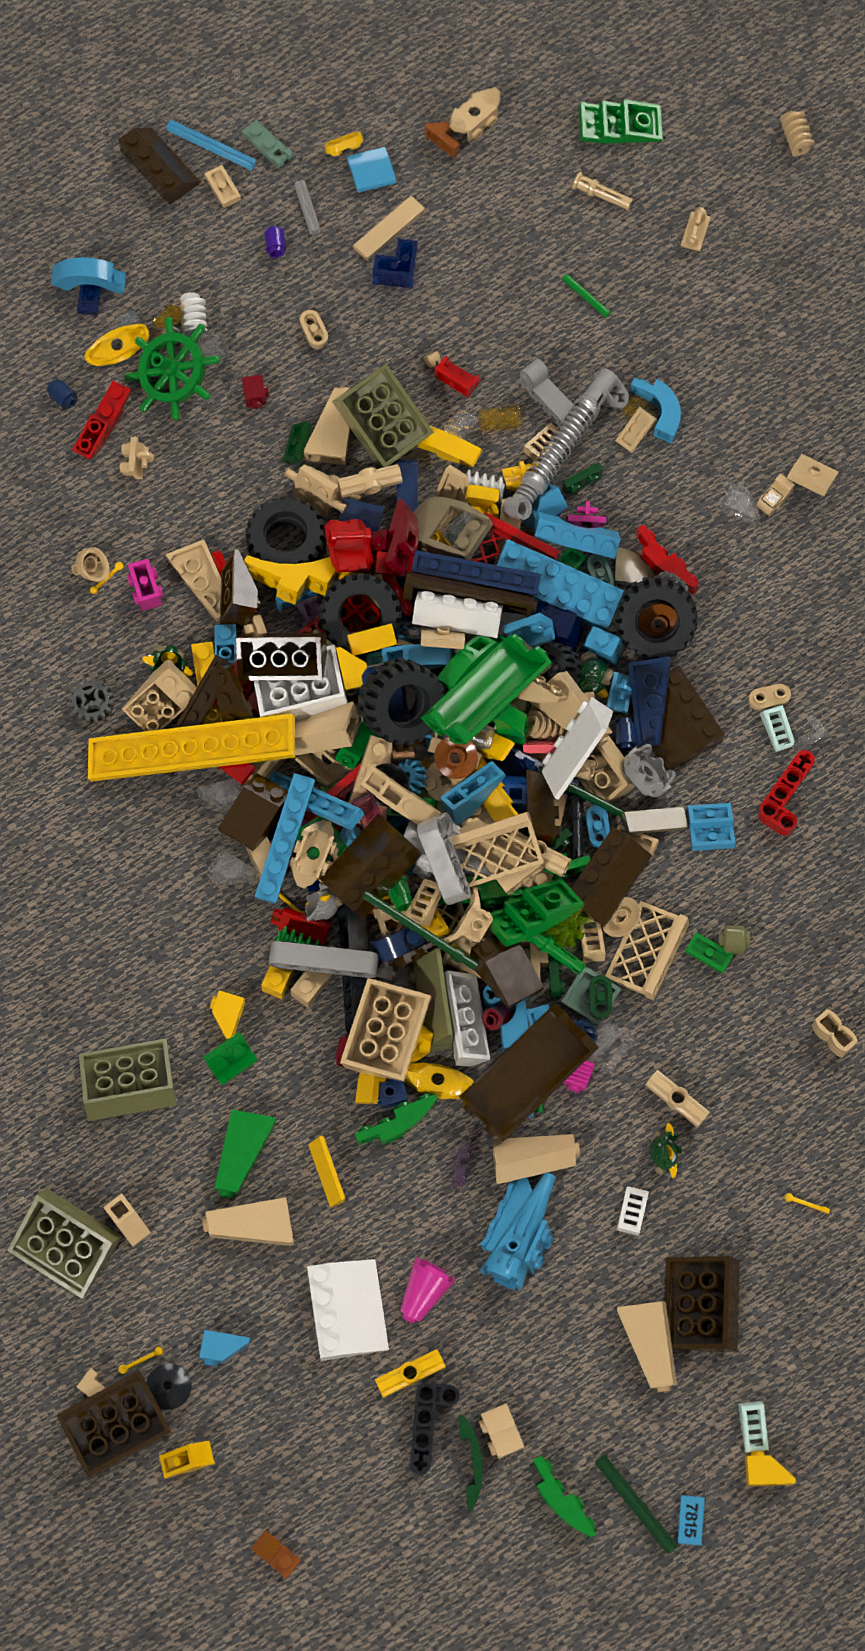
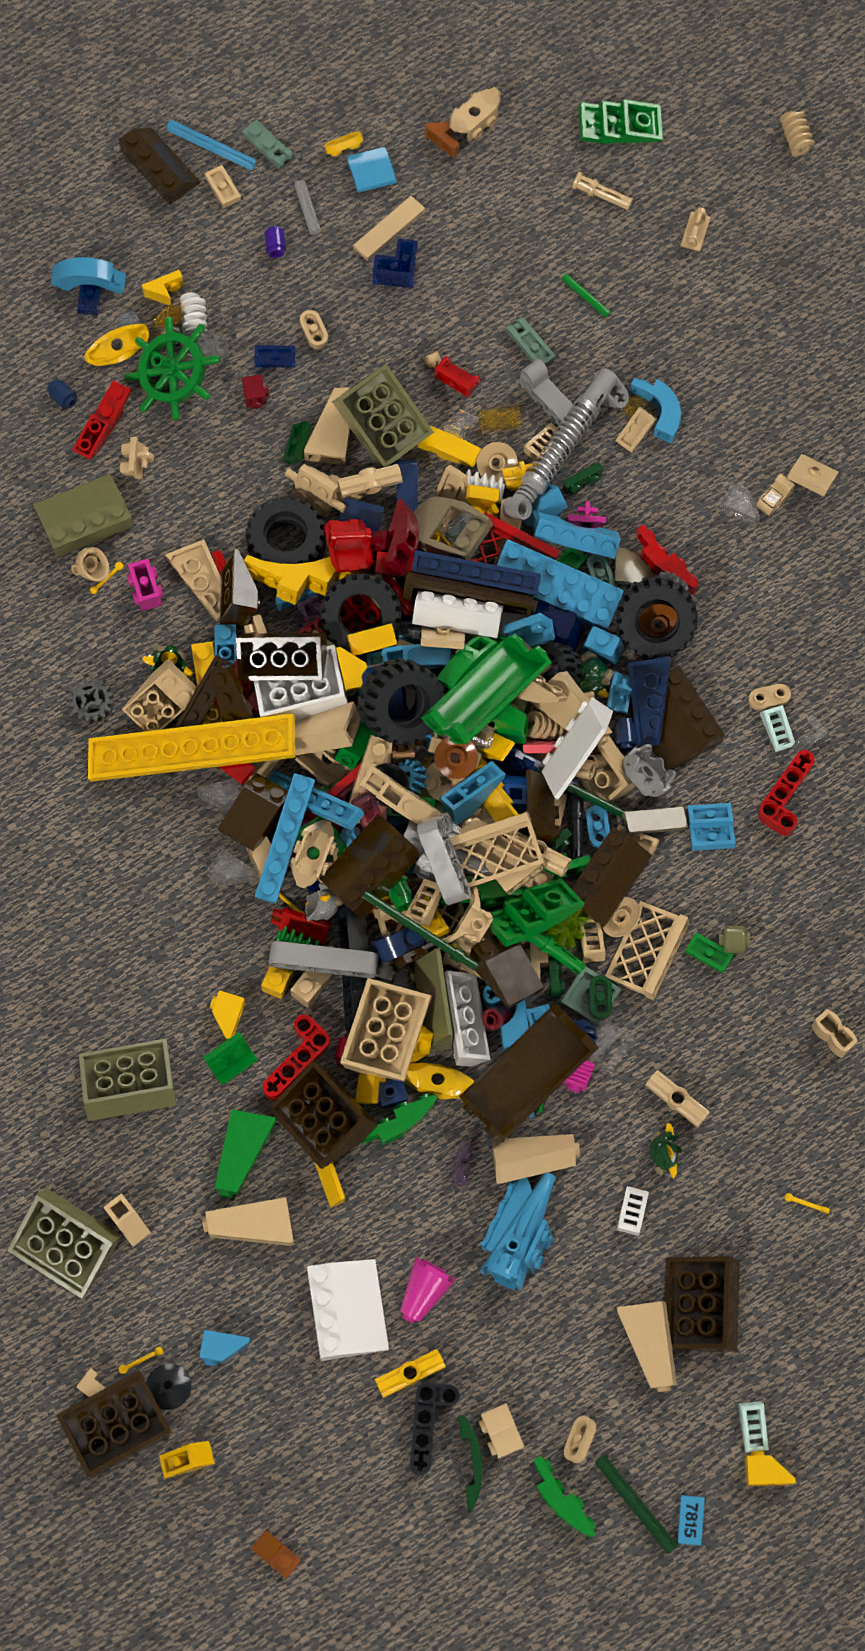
none -> olive slope [33,474,134,558]
none -> yellow slope [142,270,184,306]
none -> clear blue plate [254,345,296,368]
none -> red beam [263,1014,330,1101]
none -> dark brown slope [268,1060,378,1169]
none -> tan dish [476,442,518,482]
none -> sand green plate [505,317,556,366]
none -> tan plate [564,1416,596,1463]

